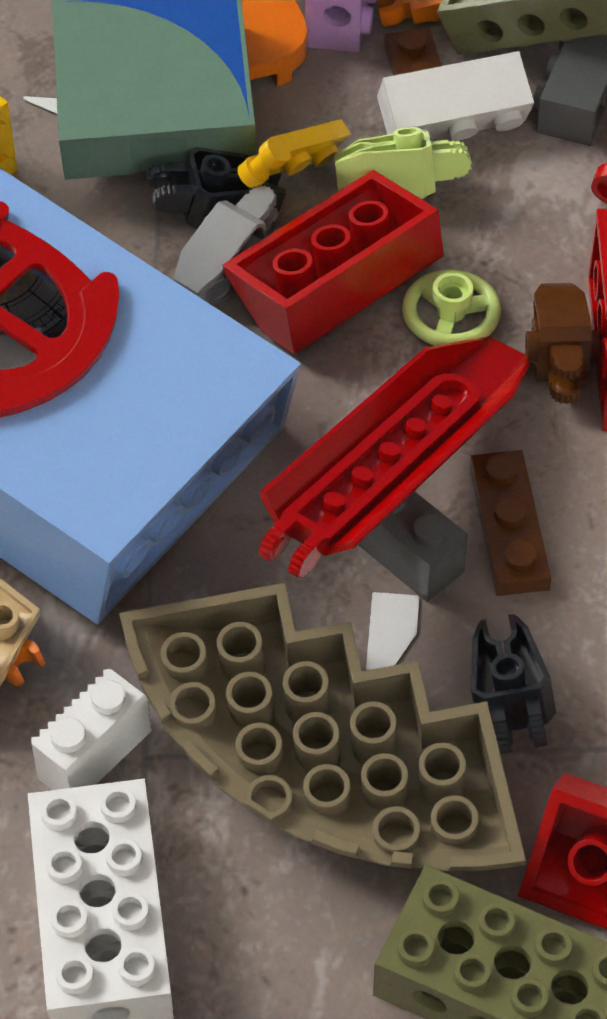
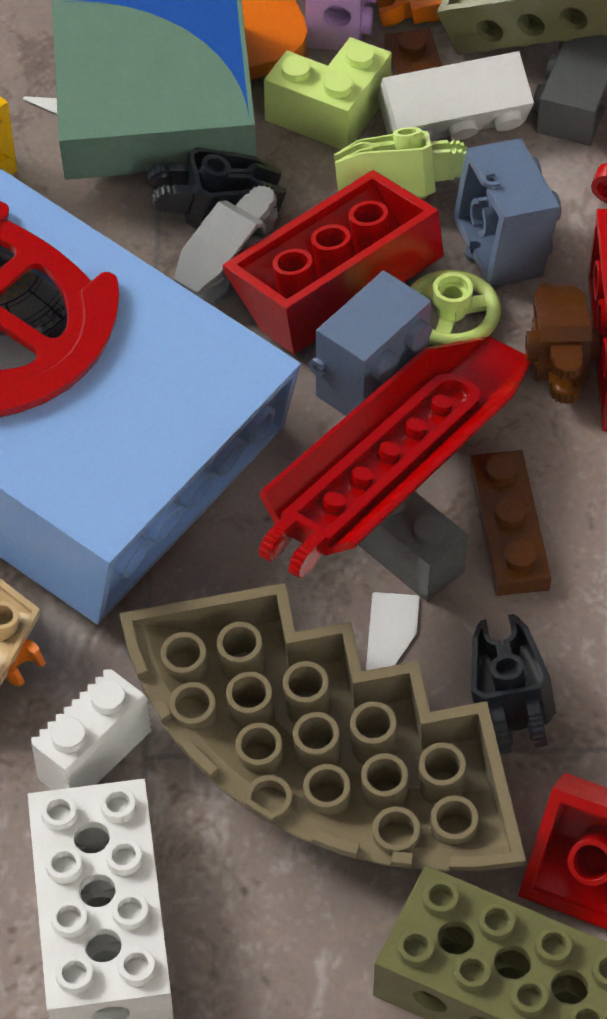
yellow plate [237,119,352,189] -> none
none -> yellowish green brick [264,37,392,150]
none -> sand blue brick [309,270,432,416]
none -> sand blue brick [453,138,562,287]

